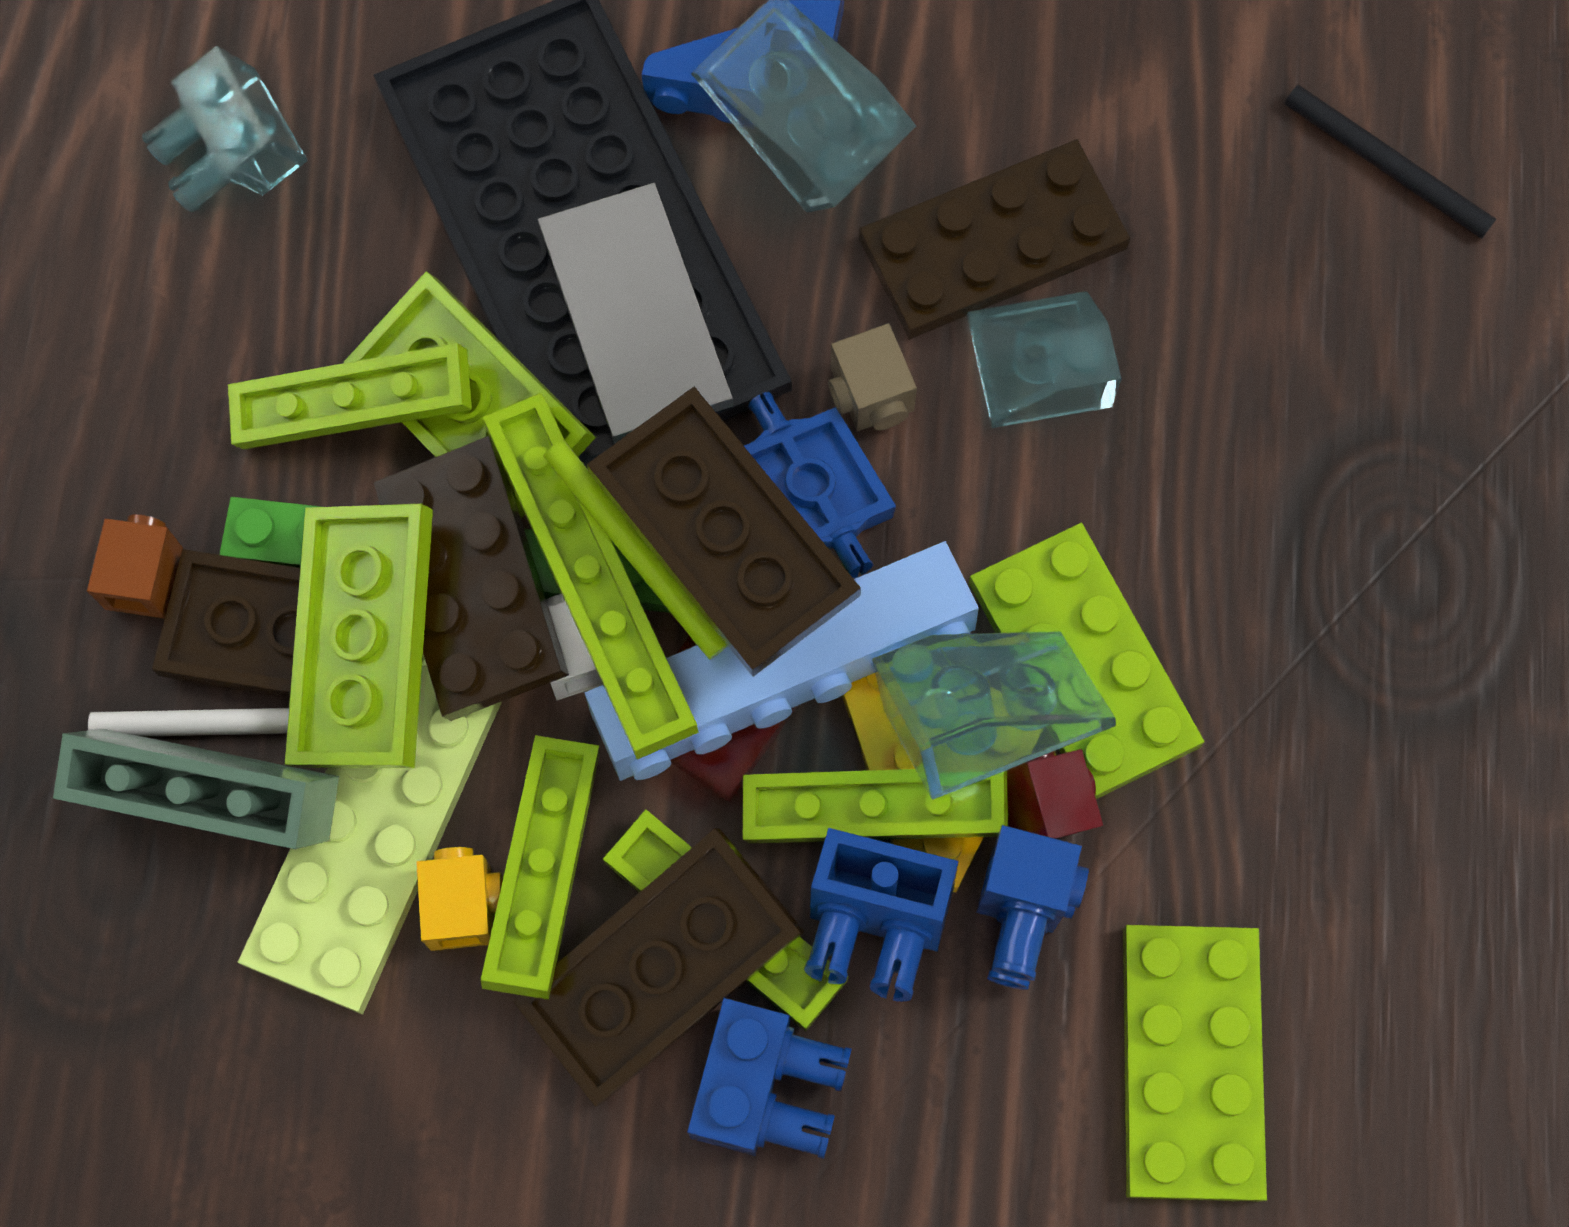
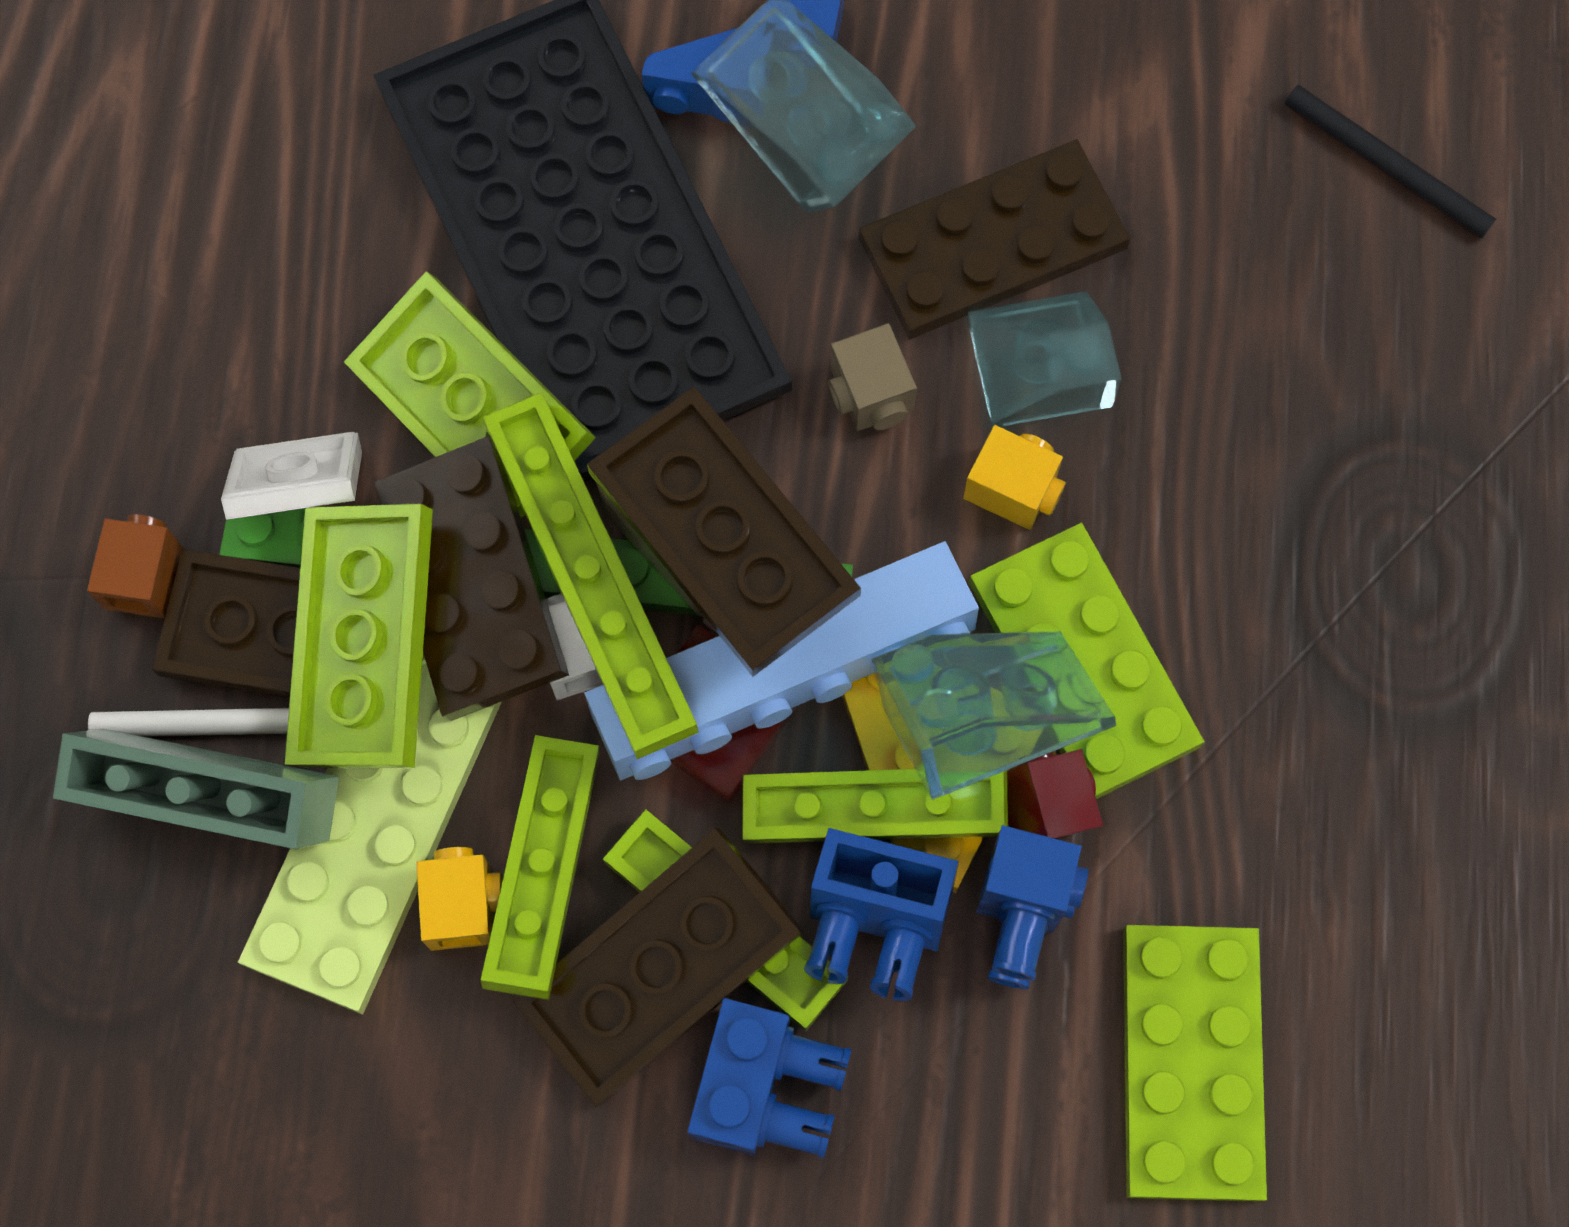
clear light blue brick [142,46,308,213] -> none
lime plate [228,343,472,449] -> none
light grey tile [538,183,733,444] -> none
lime bar [543,440,728,660] -> none
blue plate [744,392,896,578] -> none
none -> white plate [221,432,362,520]
none -> yellow brick [963,425,1066,530]

